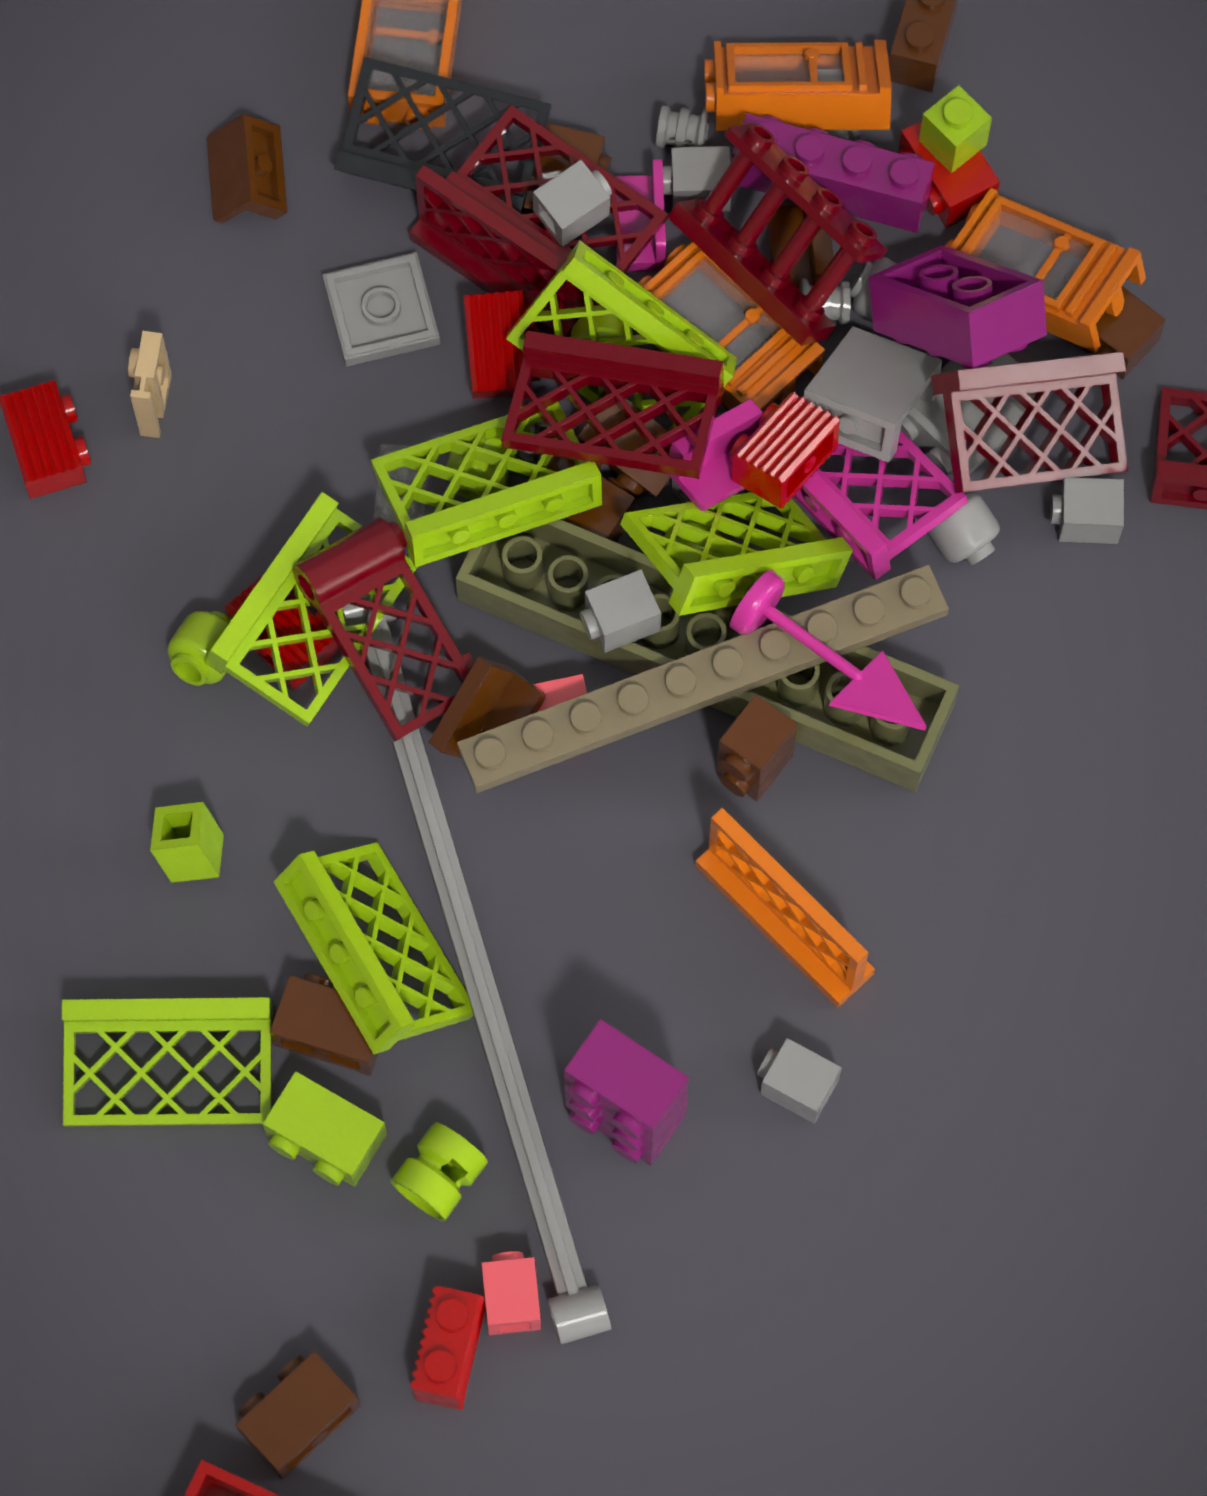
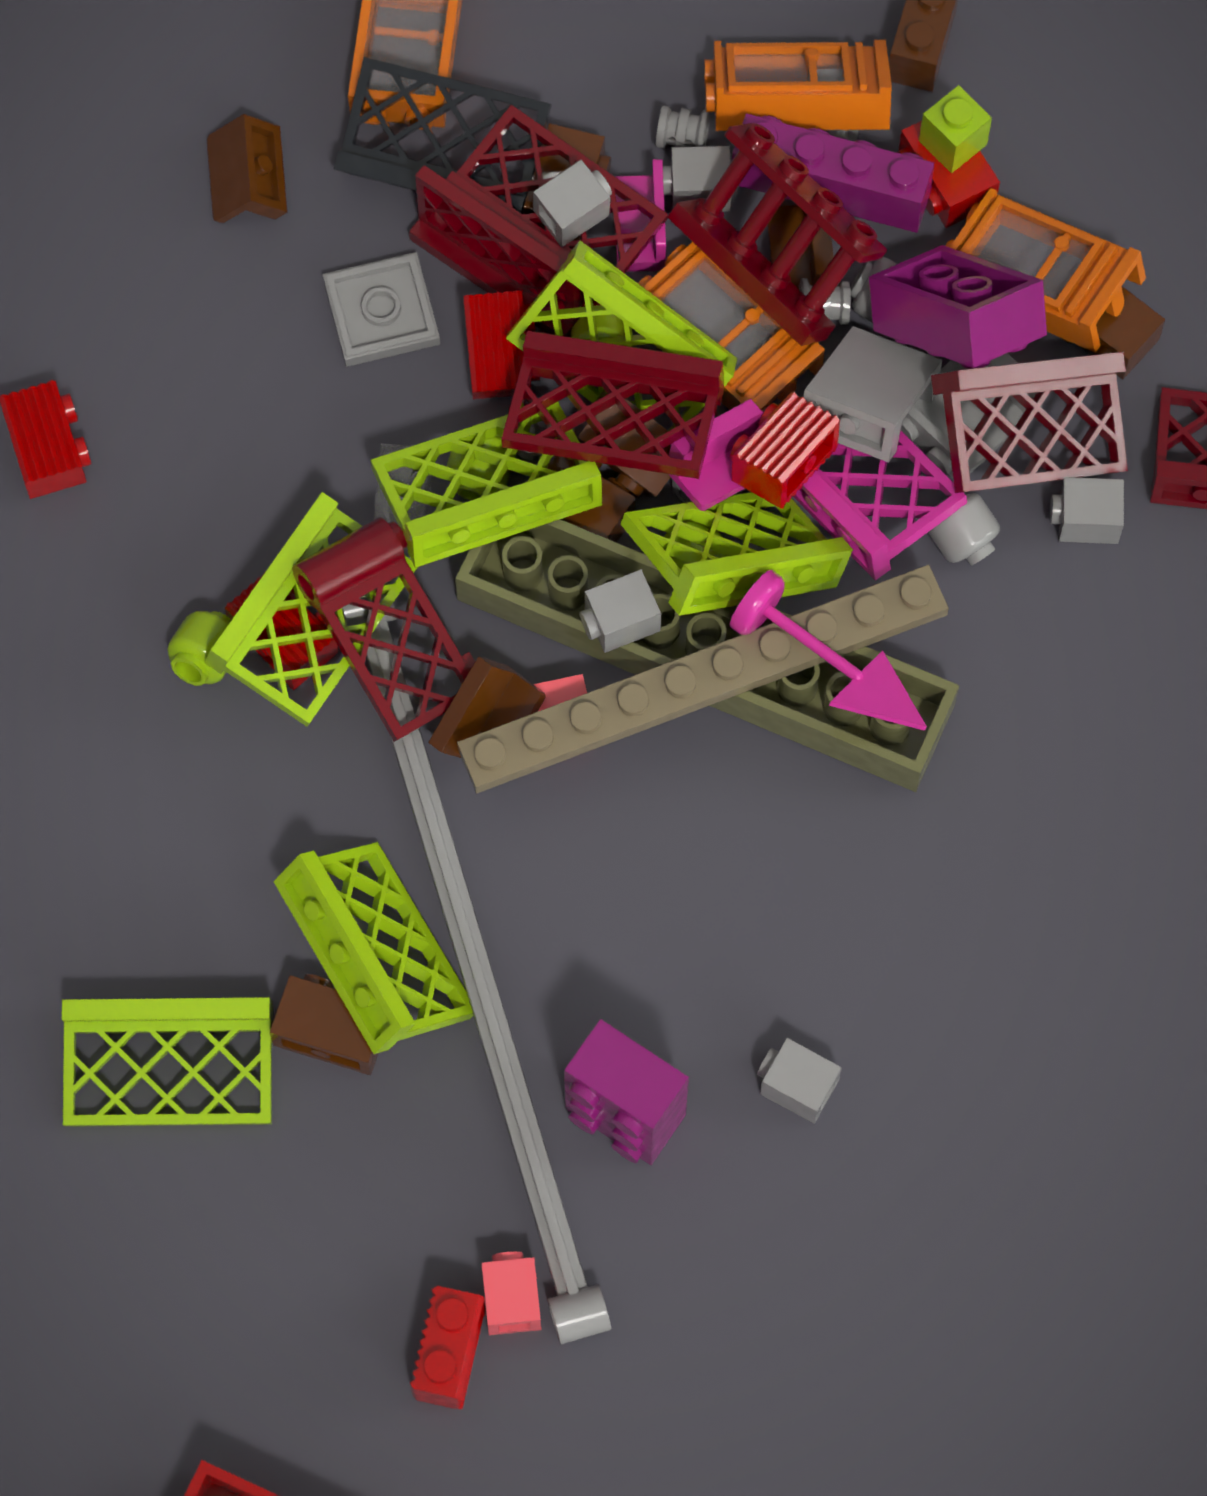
tan plate [128,331,172,438] -> none
lime brick [150,802,224,883] -> none
reddish brown brick [235,1351,360,1479] -> none
lime brick [263,1071,387,1187] -> none
lime wheel [390,1122,488,1222] -> none
orange fence [695,808,875,1008] -> none
reddish brown brick [717,694,797,802] -> none

